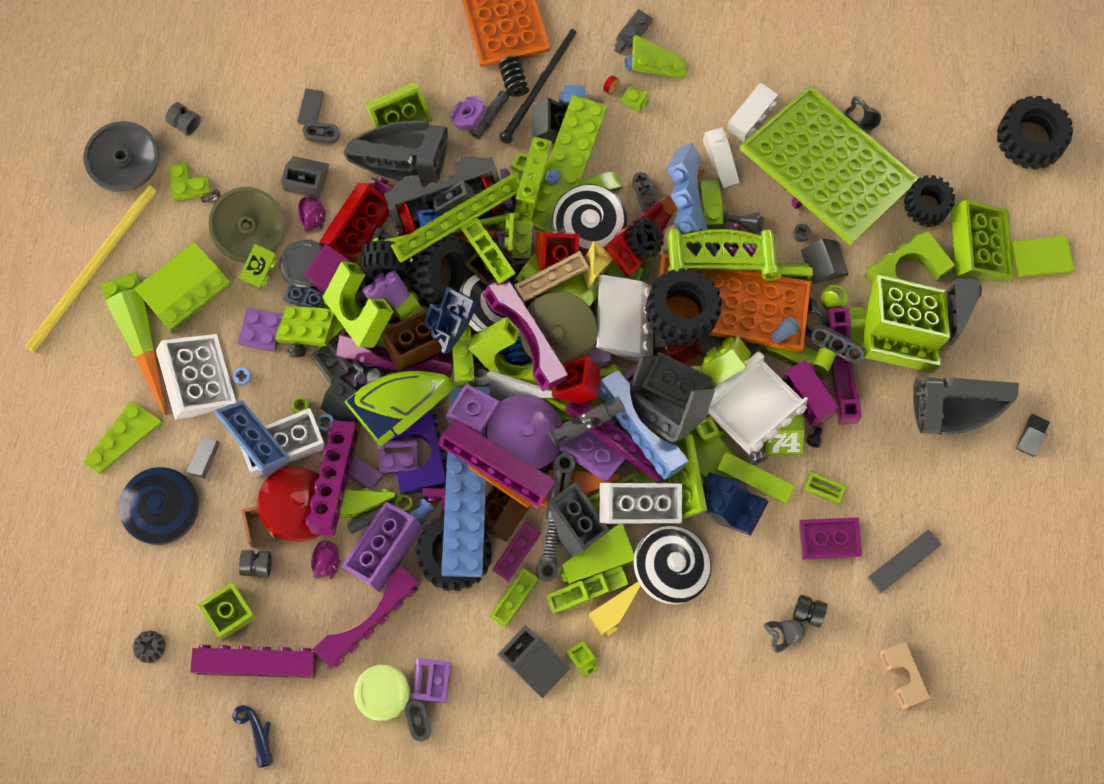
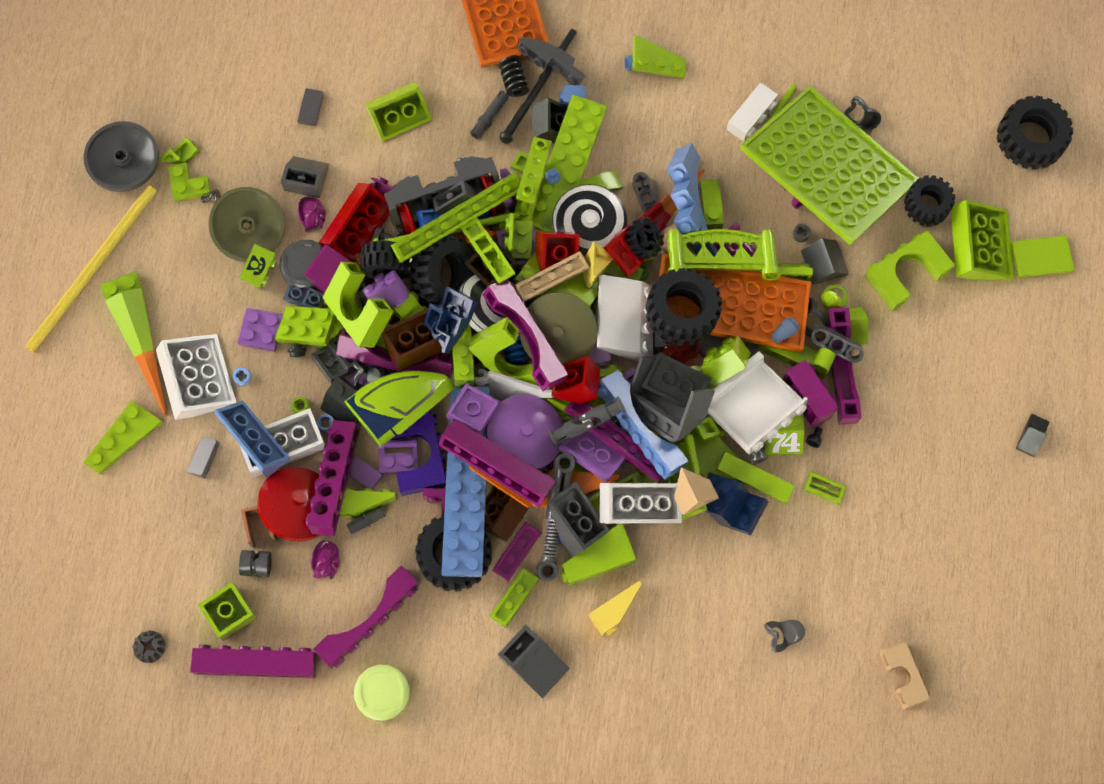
dish [119,467,199,545] -> none
lime slope [134,242,230,332] -> none
dark grey wheel [165,102,201,136] -> none
dark blue plant [232,705,274,768] -> none
dark grey plate [303,122,340,144] -> none
medium lavender slope [341,501,424,592] -> none
dark grey panel [344,120,448,183] -> none
lime bush [395,494,413,513] -> none
dark grey plate [405,700,431,742] -> none
medium blue bush [409,498,435,524] -> none
medium lavender plate [410,658,451,703] -> none
medium lavender plate [451,96,488,130] -> none
lime slope [546,566,630,614] -> none
lime bracket [567,641,599,677] -> none
red tile [603,75,619,95] -> none
dark grey hinge [614,9,653,54] -> none
lime bracket [620,86,650,113] -> none
dish [634,525,711,605] -> none
white slope [703,127,740,189] -> none
dark grey piece [723,210,764,234] -> none
pearl dark grey wheel [793,594,828,628] -> none
magenta plate [799,517,862,560] -> none
lime slope [864,274,950,373] -> none
dark grey tile [868,530,941,593] -> none
dark grey panel [913,377,1019,435] -> none
dark grey slope [946,278,982,345] -> none
none -> lime slope [160,137,200,163]
none -> dark grey slope [517,37,585,85]
none -> tan slope [674,467,719,515]
none -> lime bar [764,84,797,125]

